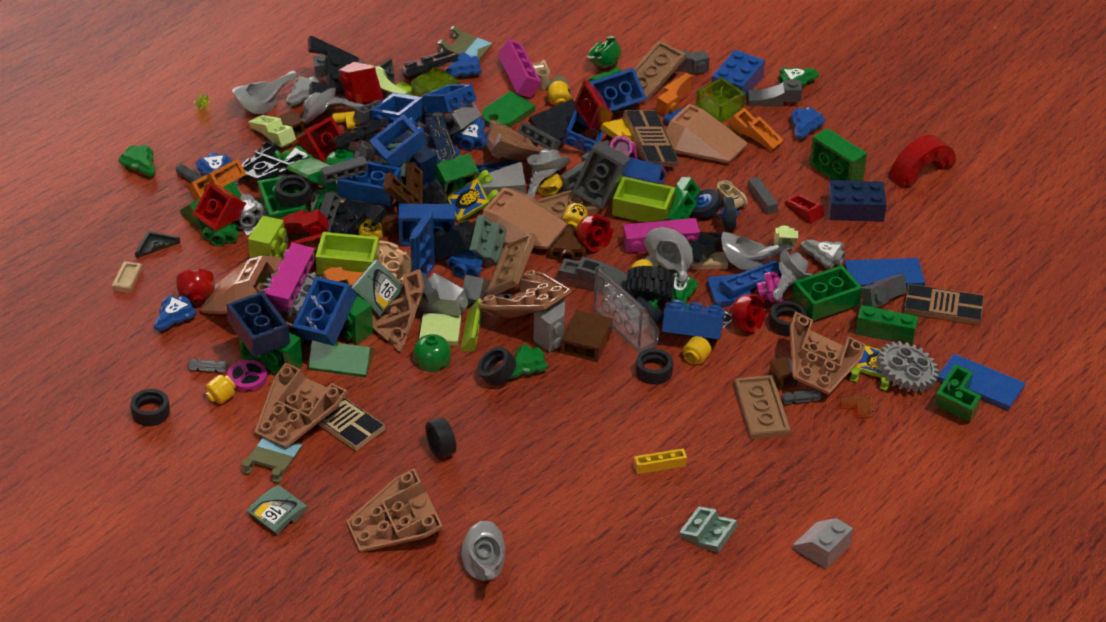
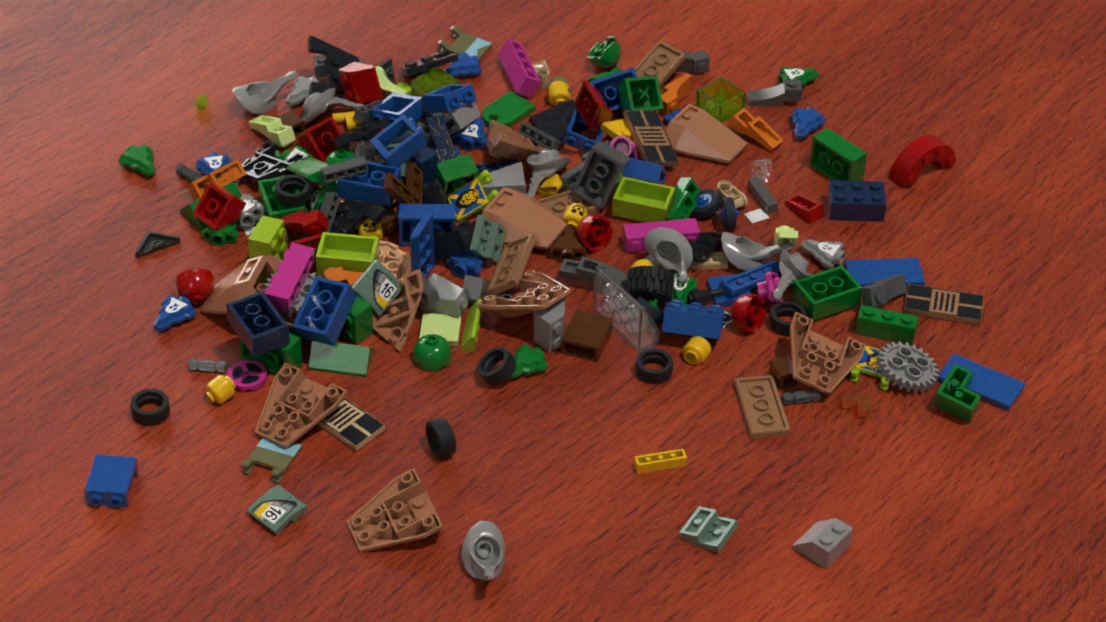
tan tile [112,261,143,293] -> none
blue brick [711,50,765,103] -> none
none -> blue panel [85,454,139,508]
none -> green brick [618,76,664,113]
none -> black cone [687,288,723,304]
none -> white sticker [744,208,769,224]
none -> clear tile [751,159,772,182]

